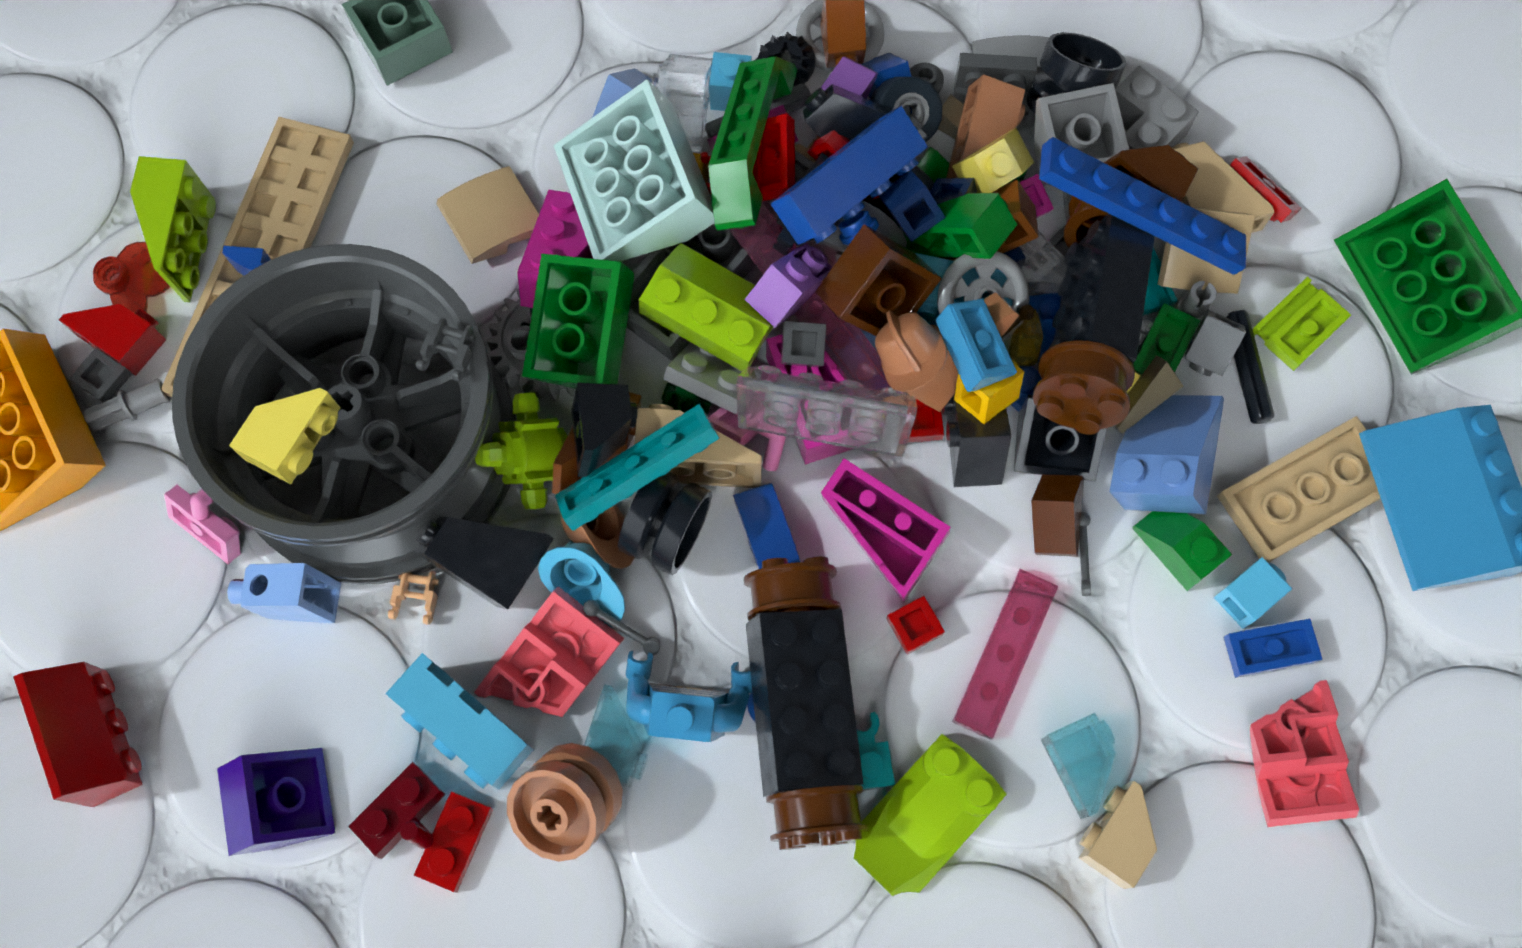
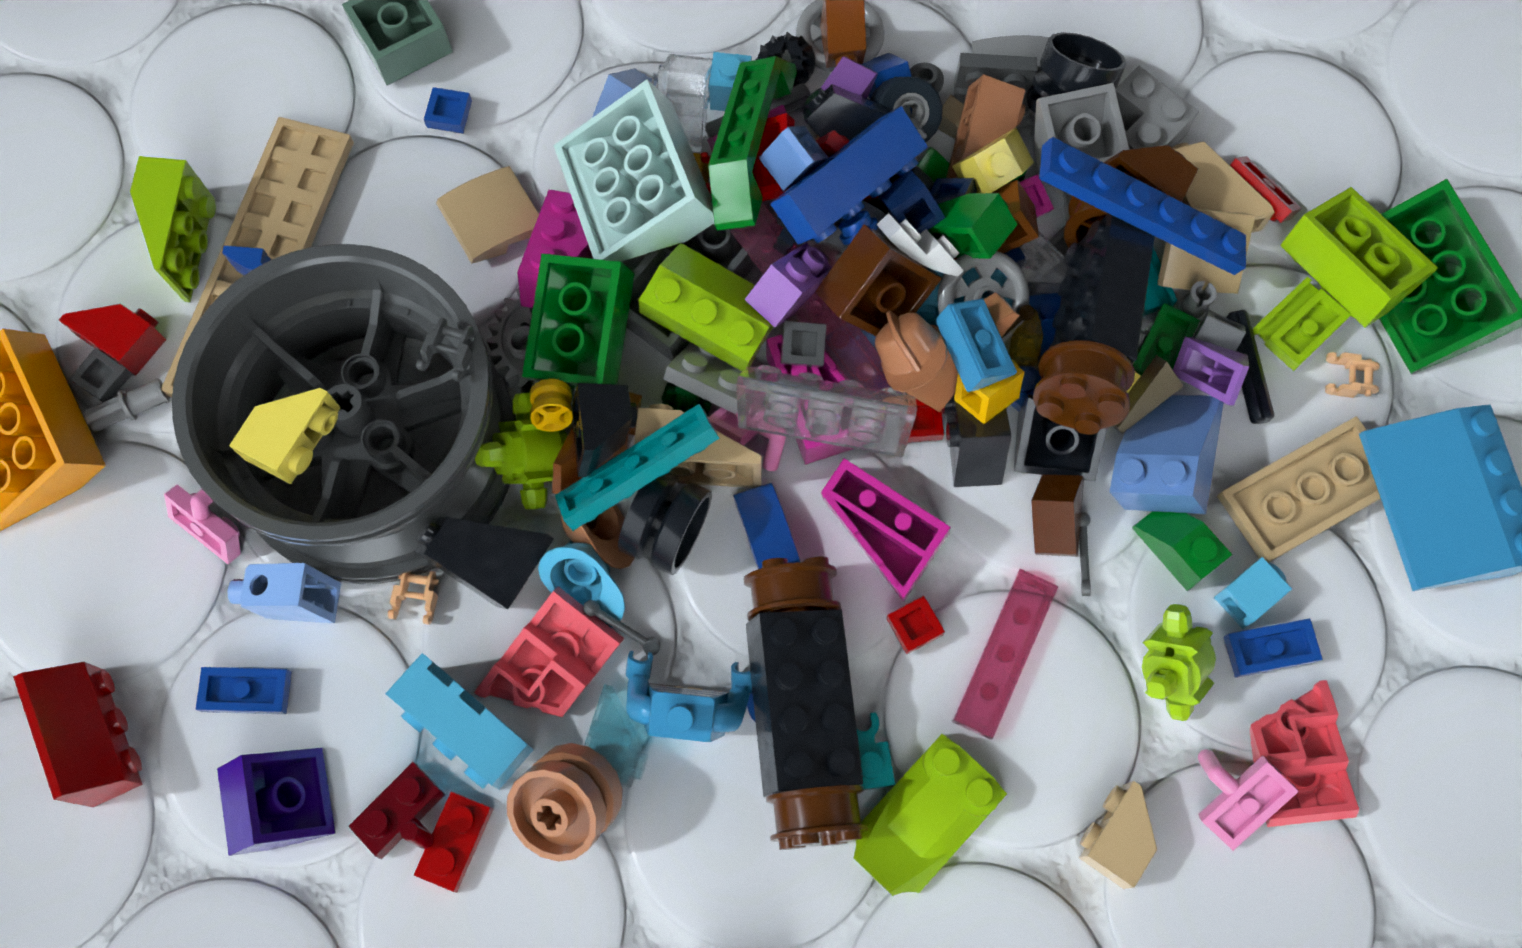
clear red plate [93,242,170,313] -> none
clear light blue slope [1041,713,1116,819] -> none
none -> blue plate [195,667,292,714]
none -> blue plate [423,87,472,133]
none -> yellow wheel [530,379,573,432]
none -> medium blue slope [759,126,829,191]
none -> white slope [877,213,964,276]
none -> lime piece [1141,604,1216,721]
none -> medium lavender slope [1173,336,1249,406]
none -> bright pink plate [1198,749,1299,851]
none -> lime slope [1280,187,1438,328]
none -> light nougat piece [1325,352,1380,398]

